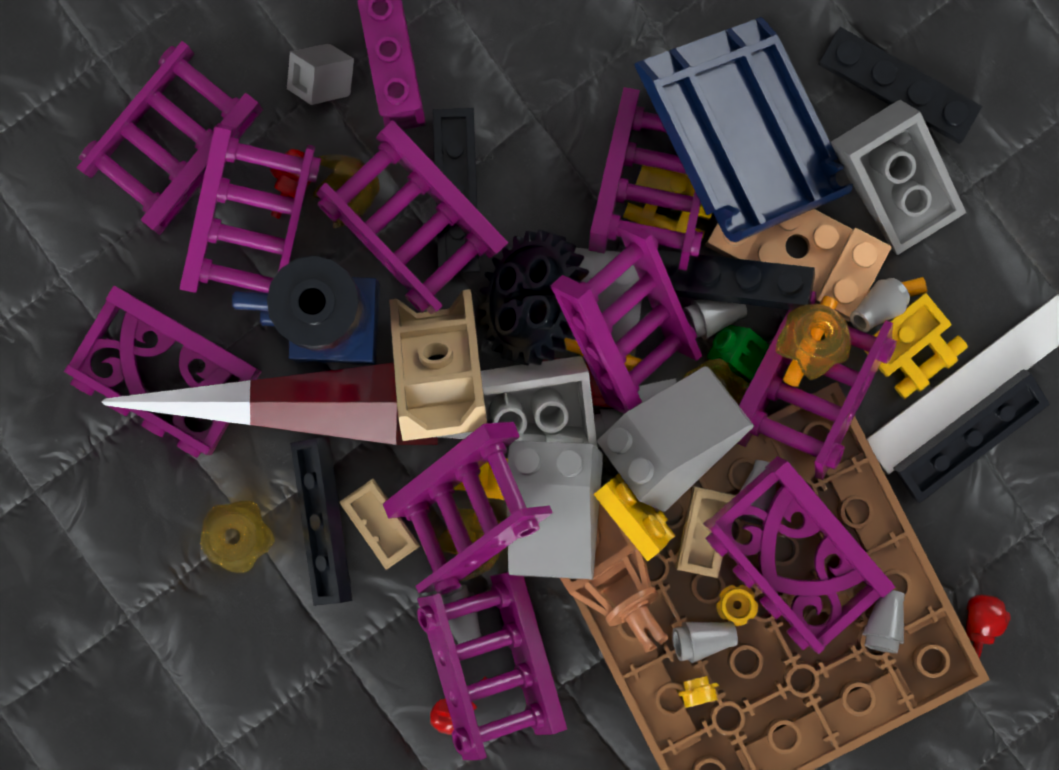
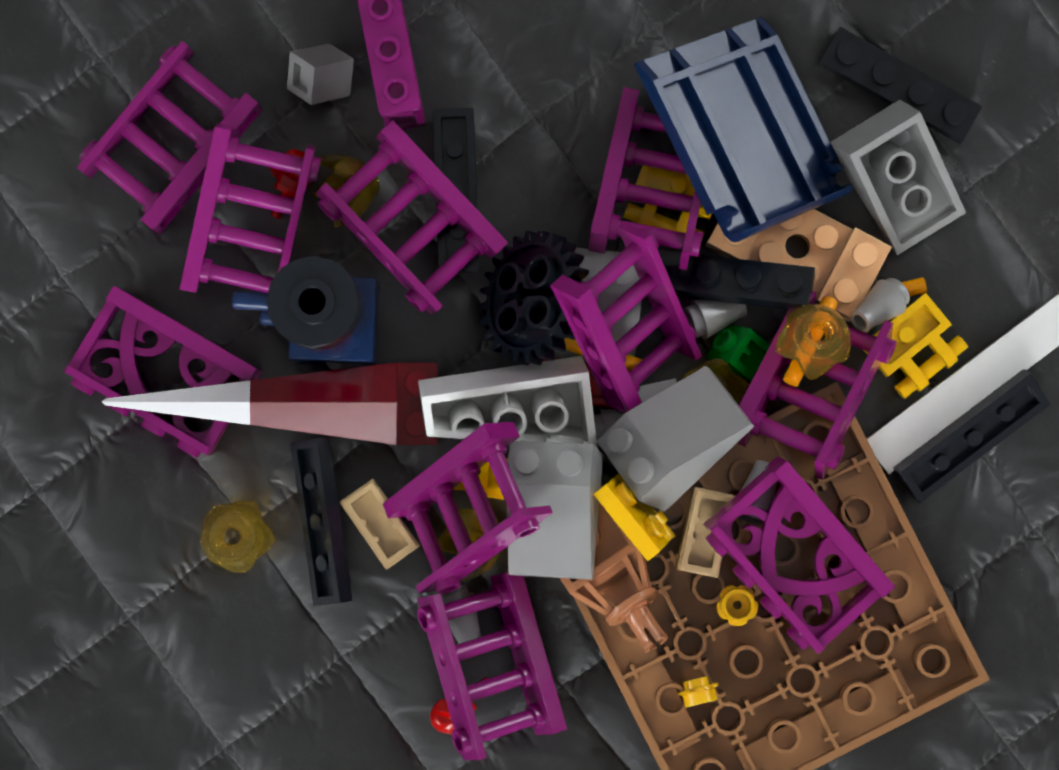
tan piece [389,289,487,441] -> none
light grey cone [673,621,738,663] -> none
light grey cone [862,590,905,653] -> none
red piece [965,595,1011,659] -> none

